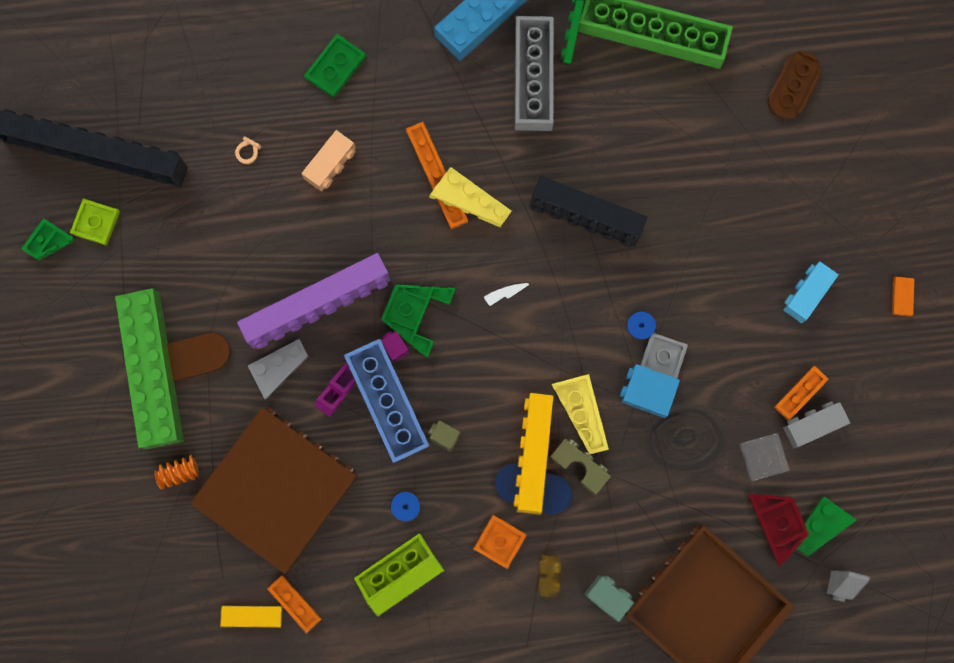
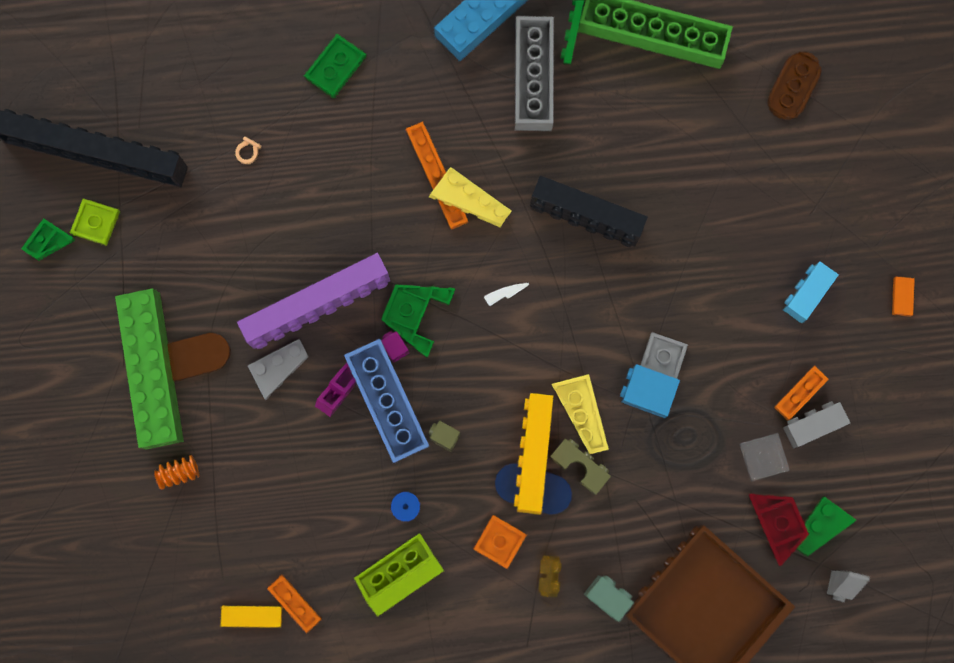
reddish brown panel [190,408,358,574] -> none
light nougat brick [301,130,356,192] -> none
blue piece [627,312,656,339] -> none

